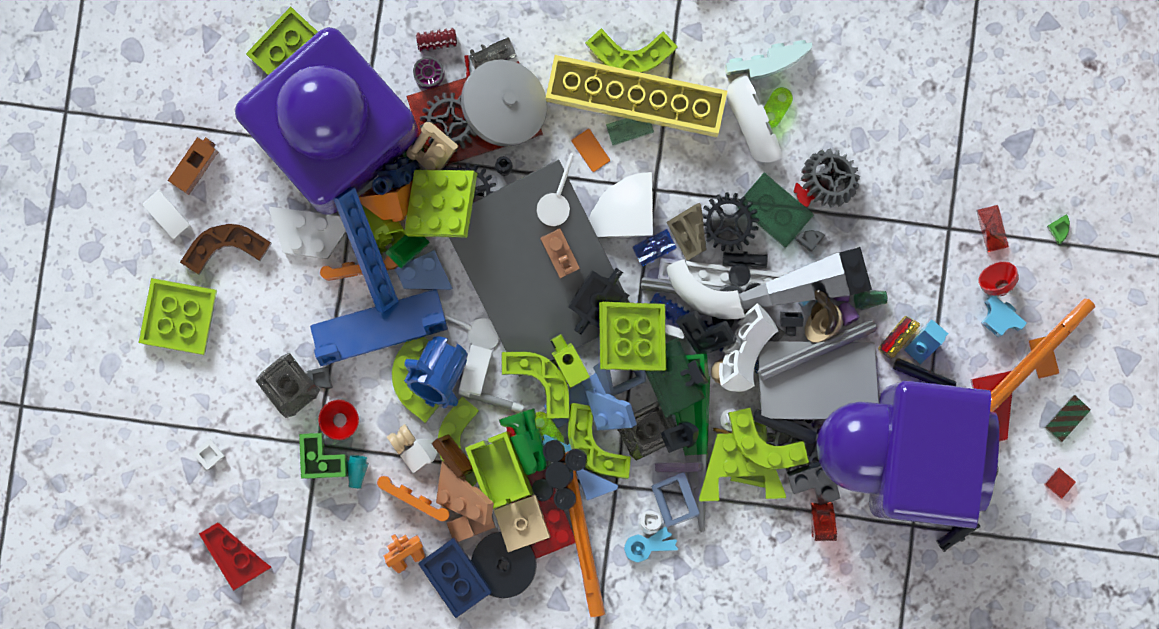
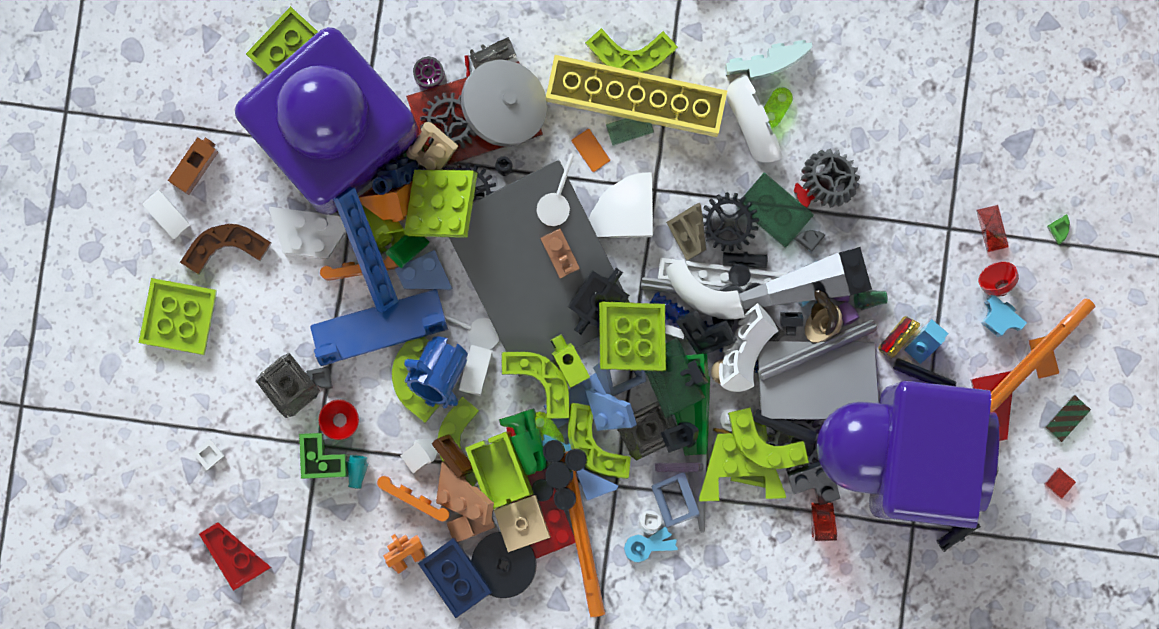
tan wheel [387,424,416,454] -> none
dark red piece [416,28,457,52] -> none
light grey bar [458,391,524,413] -> none
clear blue hips [632,229,677,266] -> none

